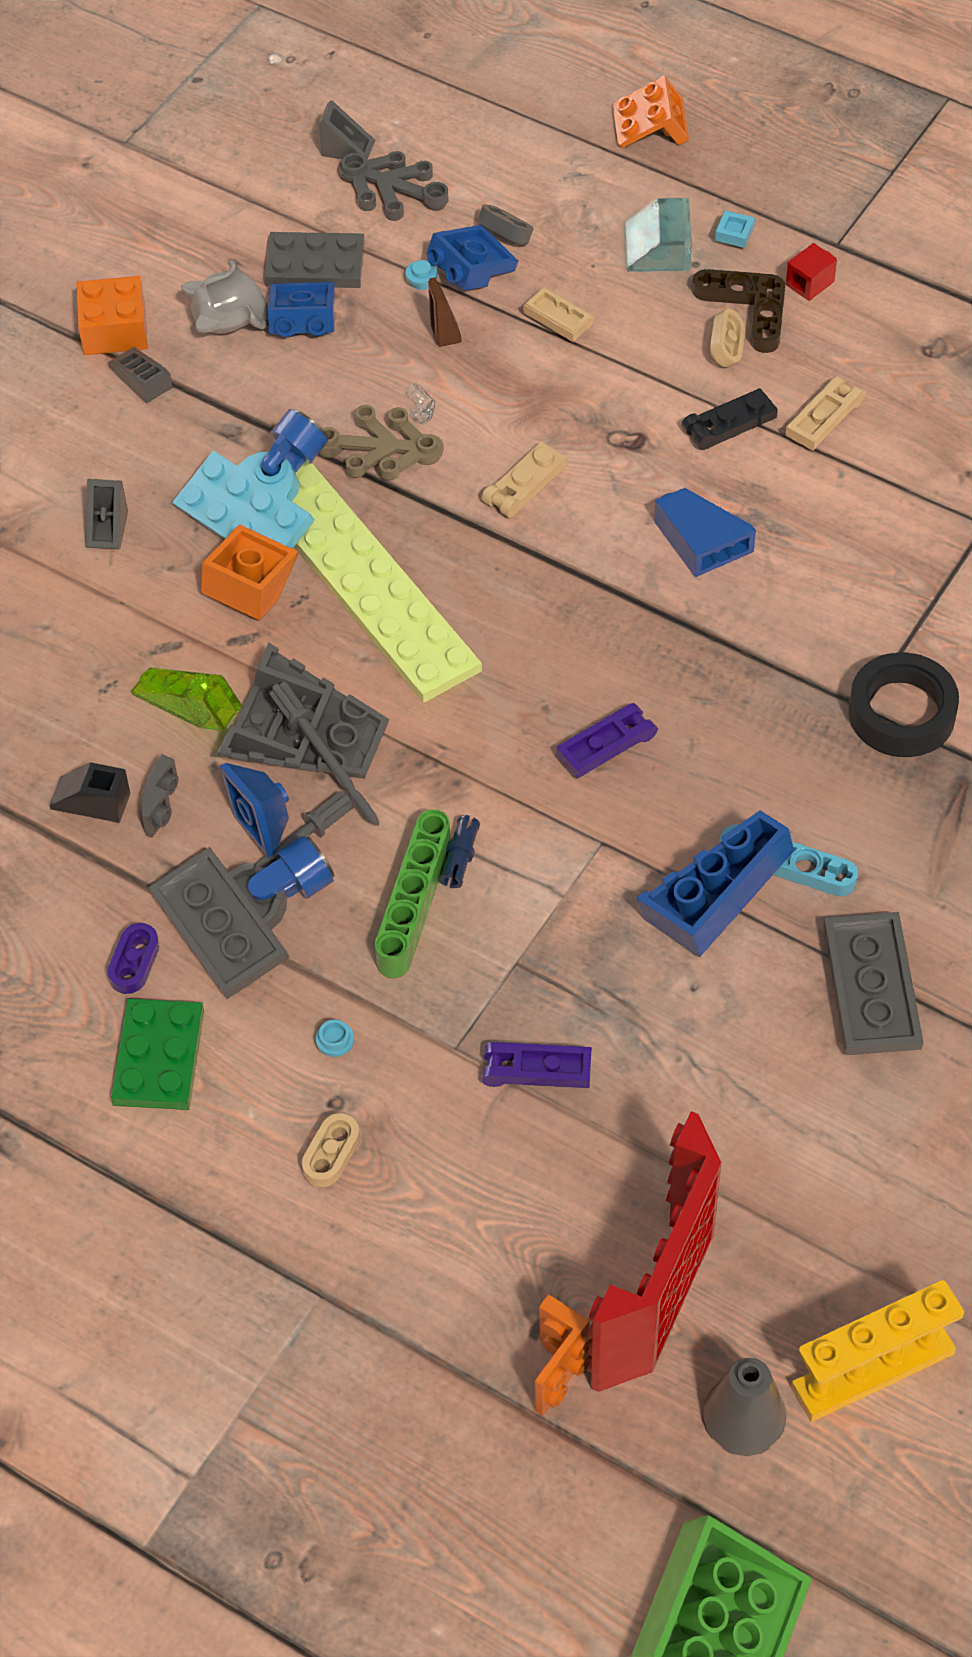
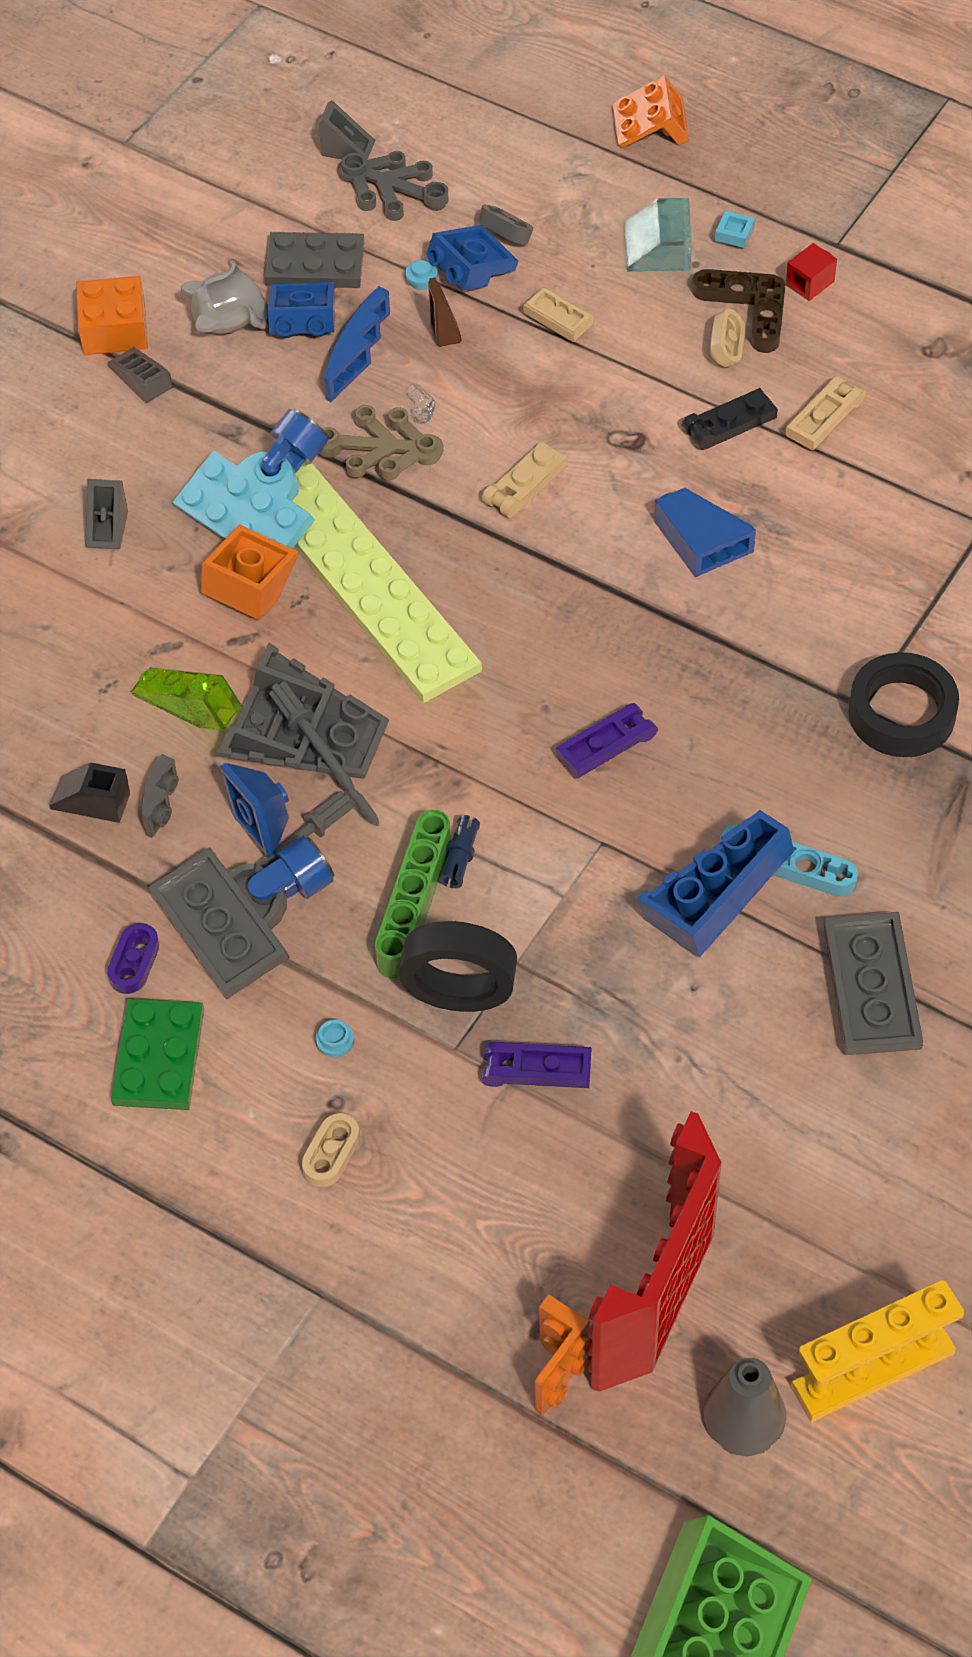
none -> blue slope [324,286,390,402]
none -> black tyre [399,921,517,1012]

